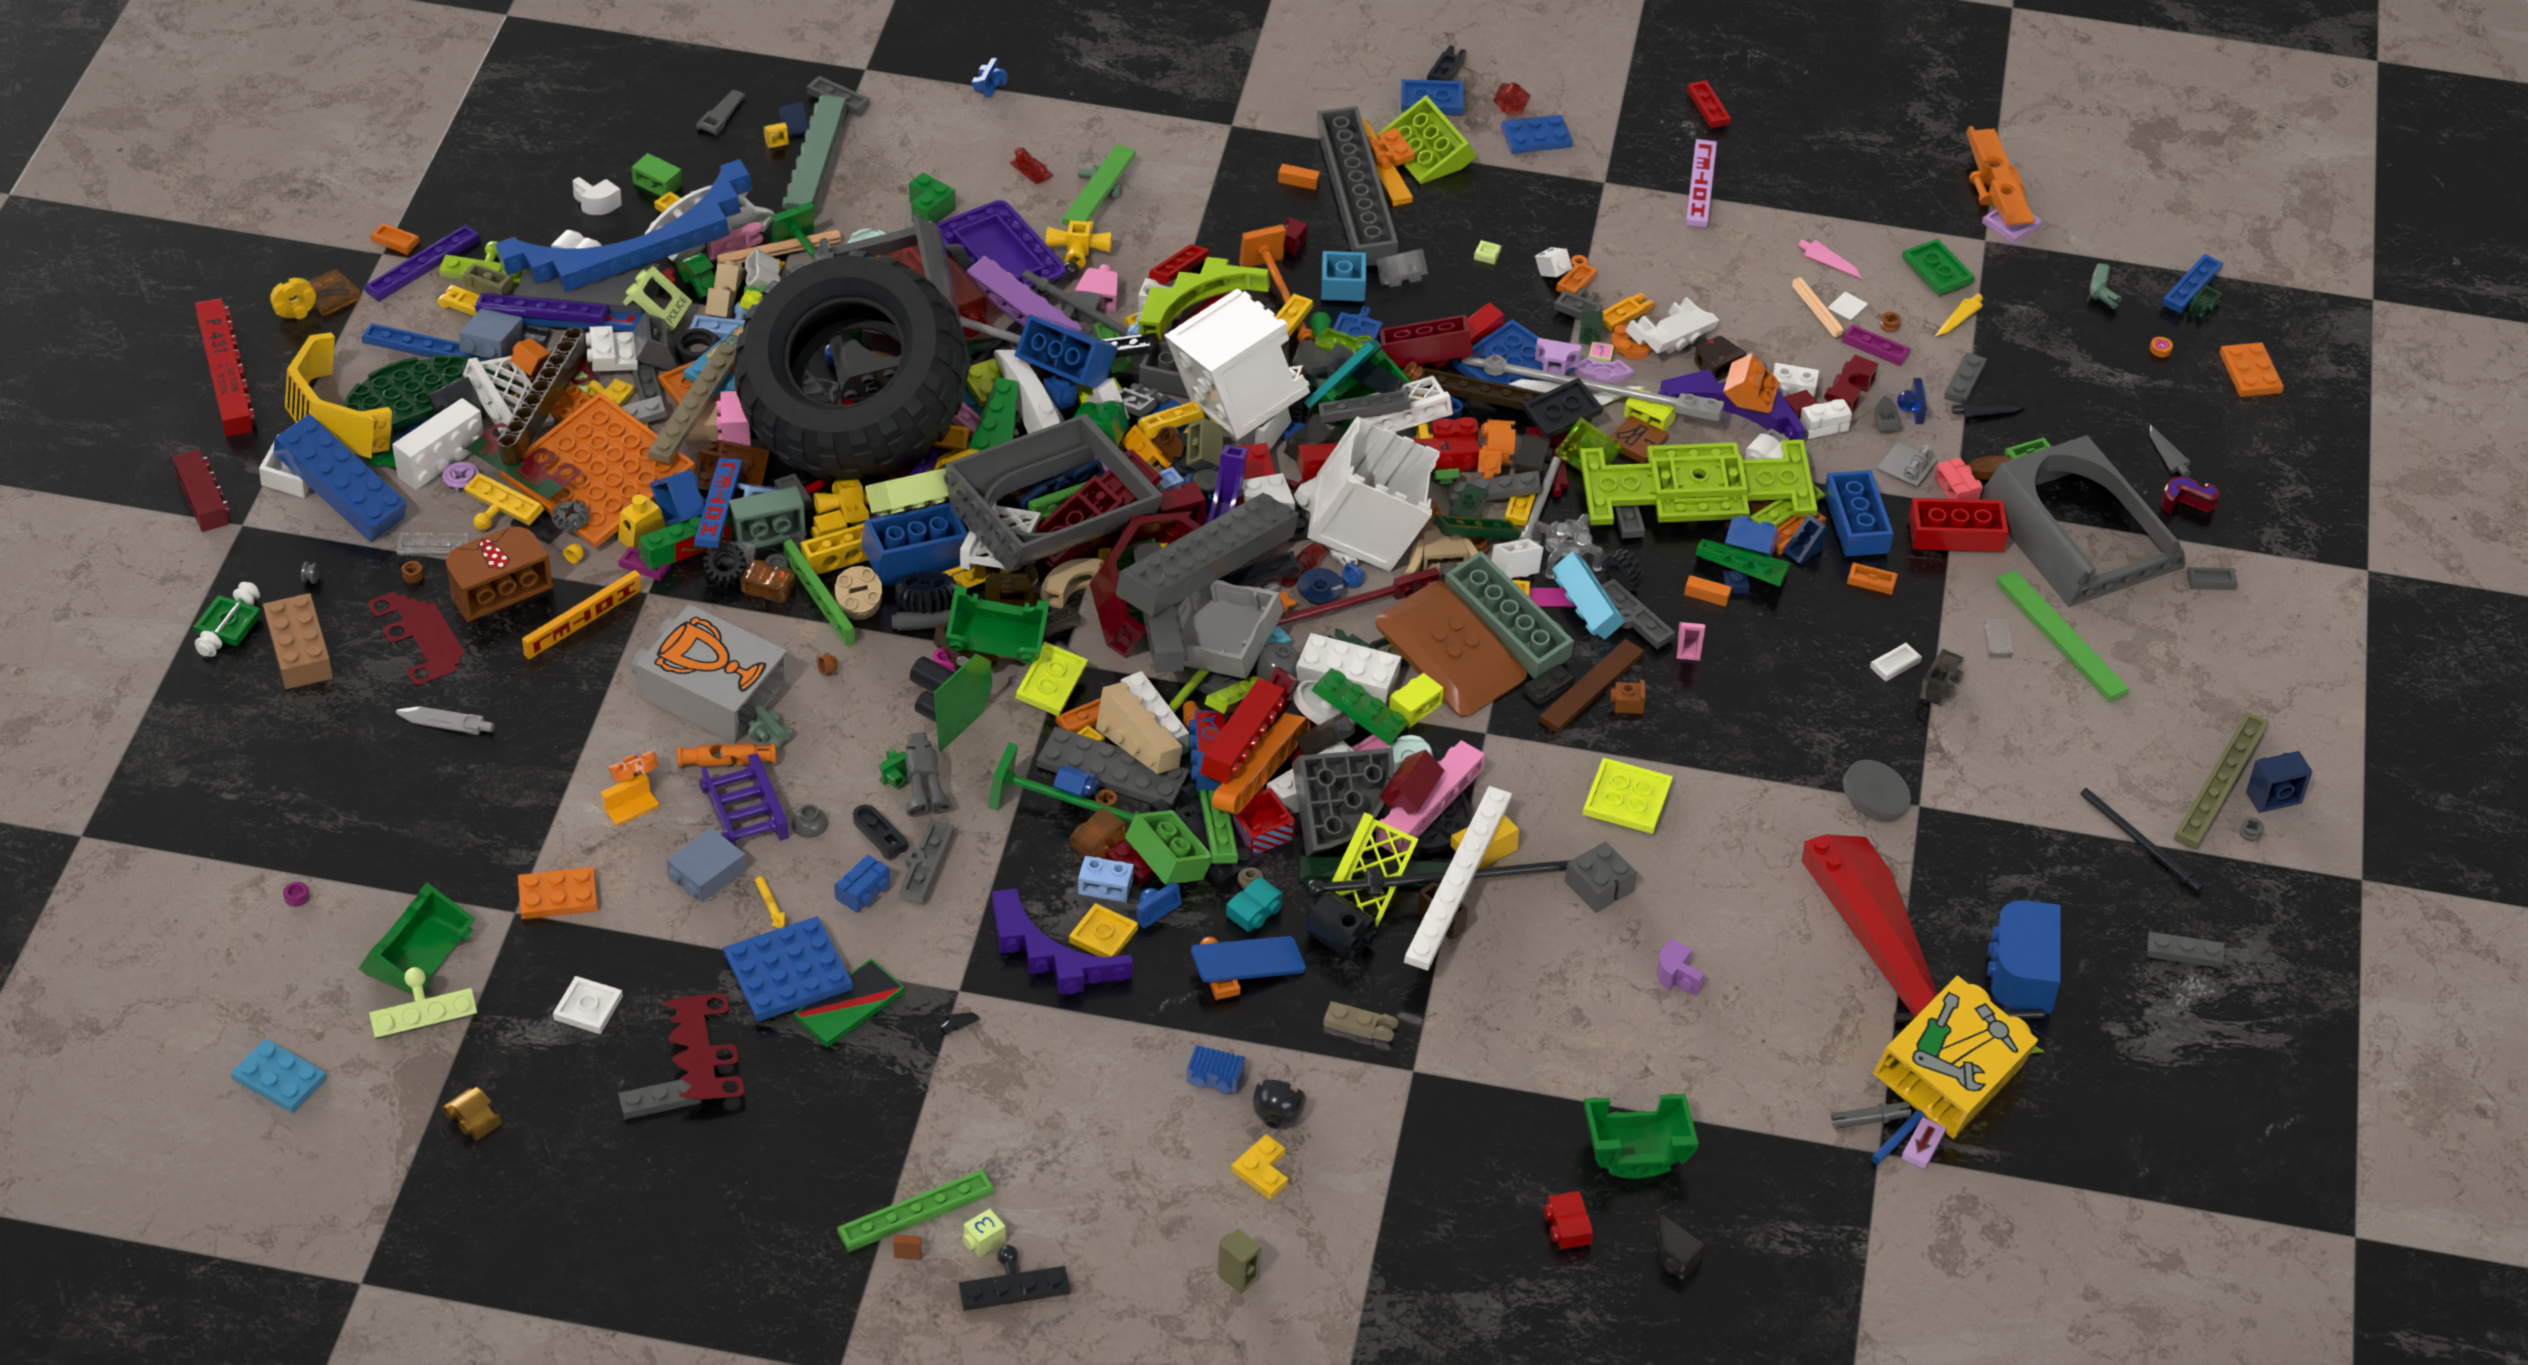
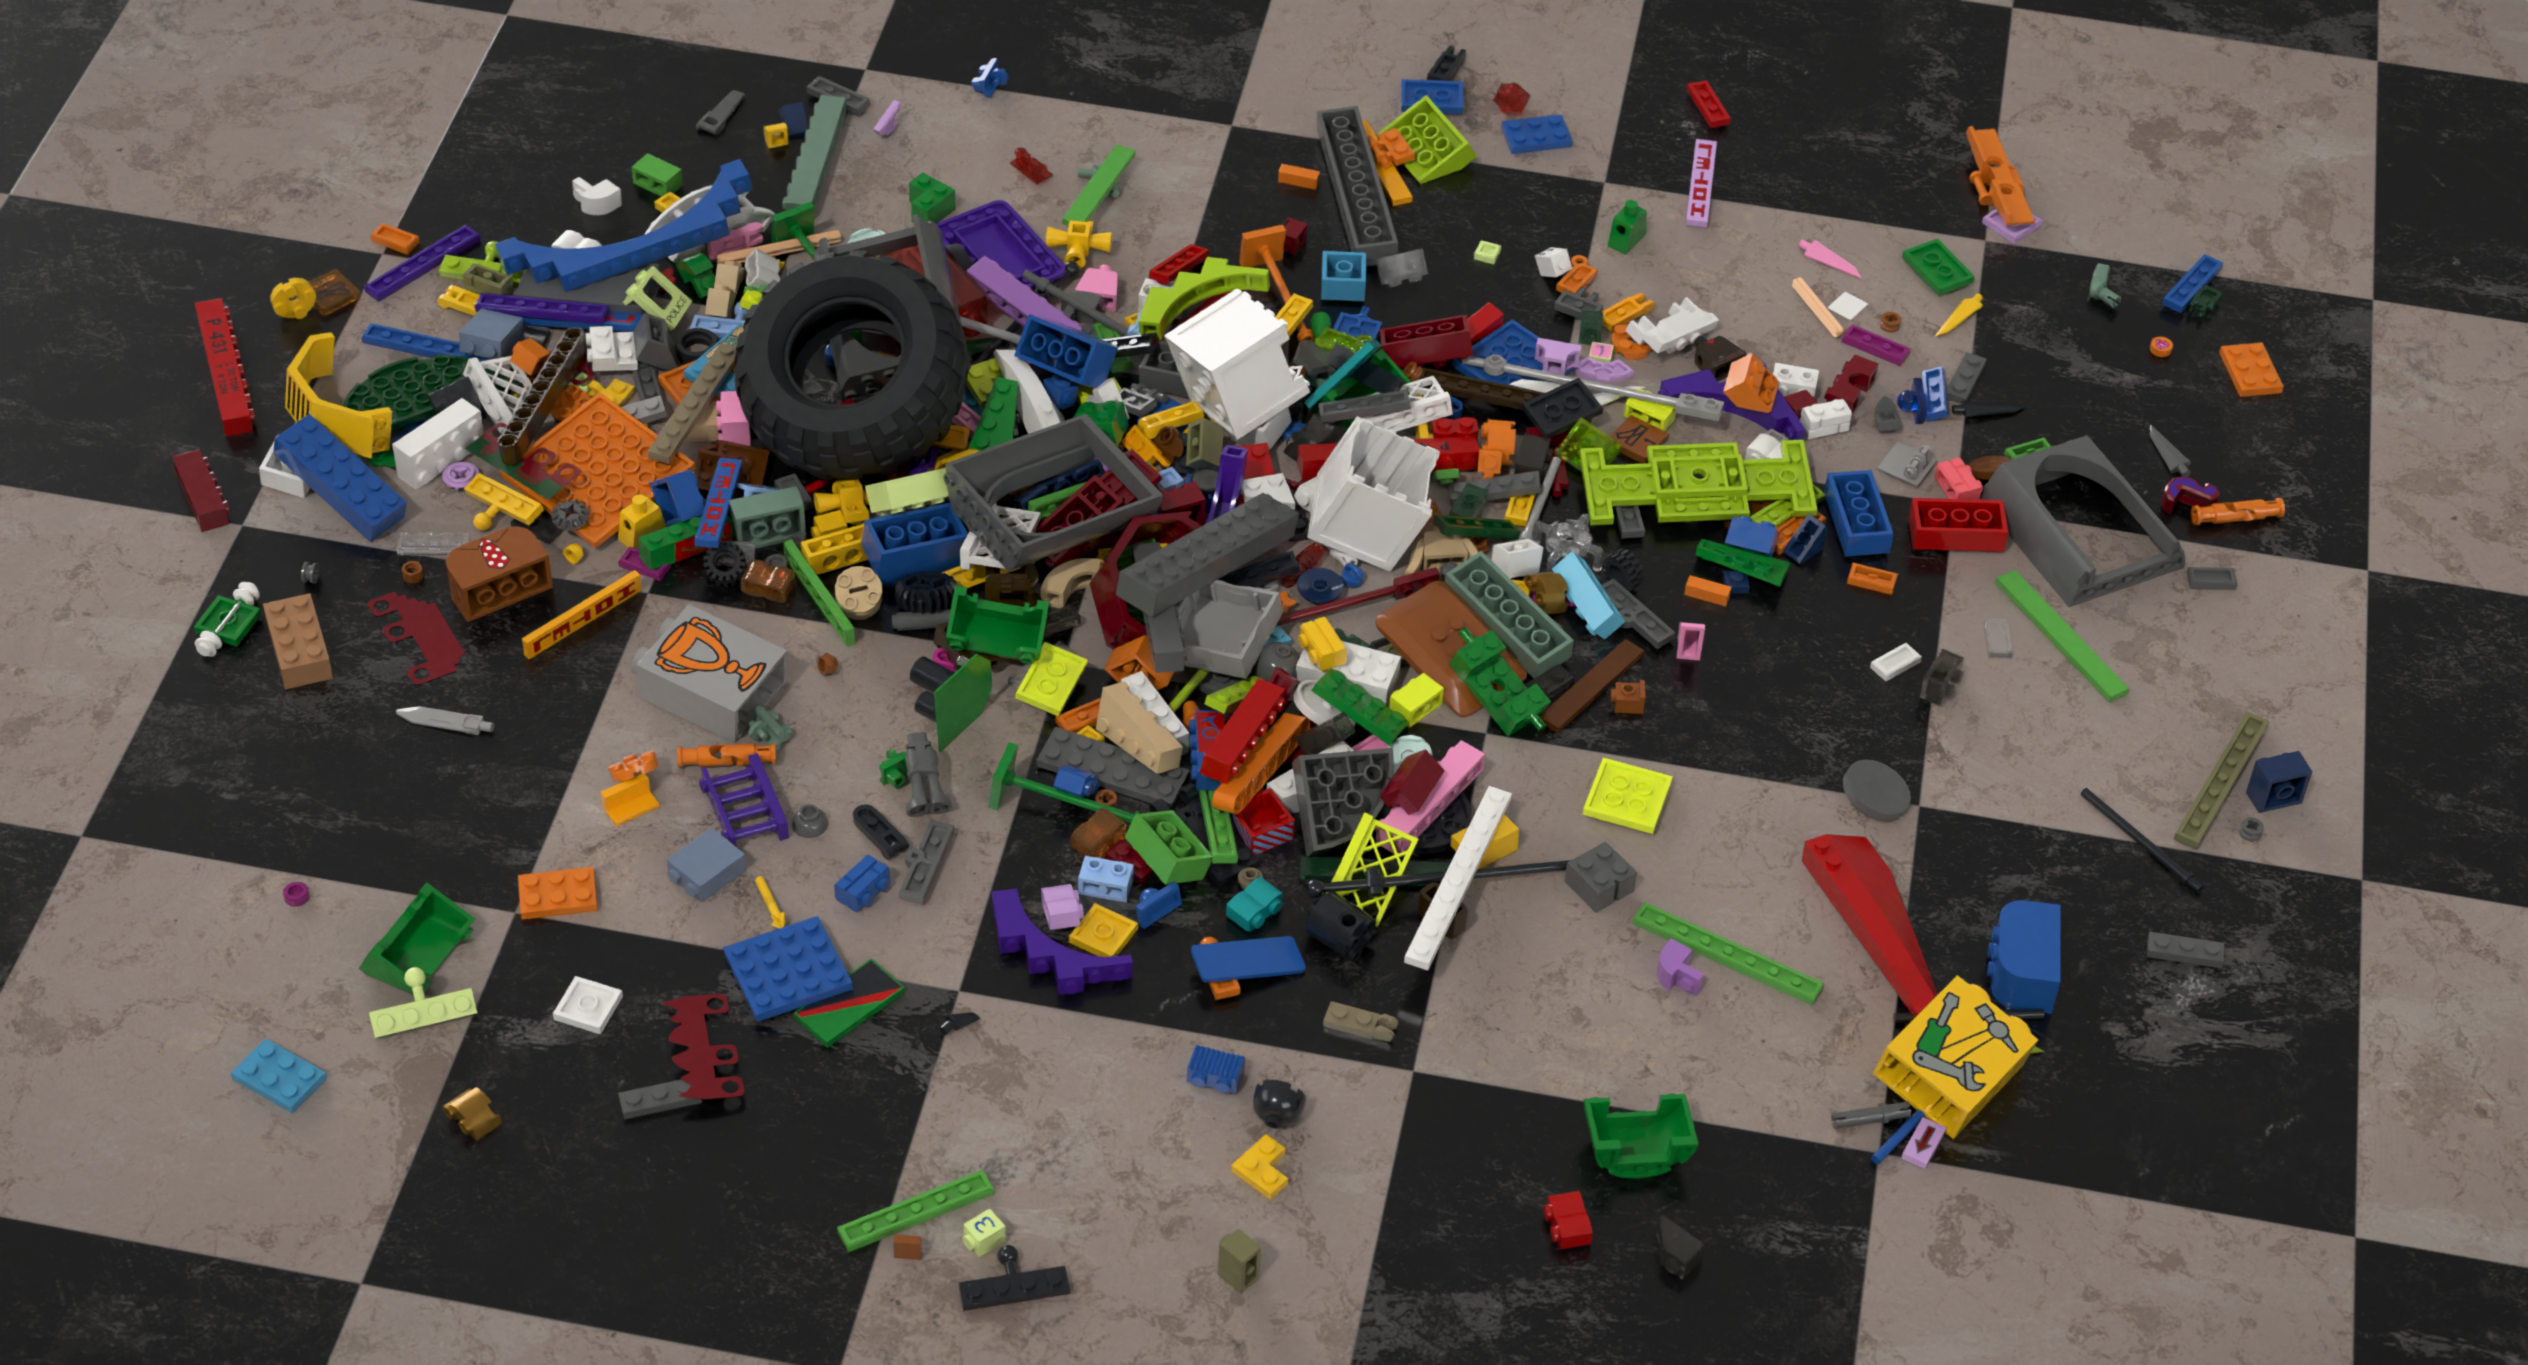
none -> lavender tile [873,100,901,136]
none -> lavender brick [1041,884,1084,930]
none -> orange brick [1104,635,1174,690]
none -> yellow brick [1298,617,1347,672]
none -> green brick [1449,627,1551,736]
none -> pearl gold cylinder [1523,572,1569,614]
none -> green torso [1607,200,1647,255]
none -> bright green tile [1632,902,1824,1006]
none -> blue tile [1922,366,1949,422]
none -> orange piece [2191,498,2285,525]

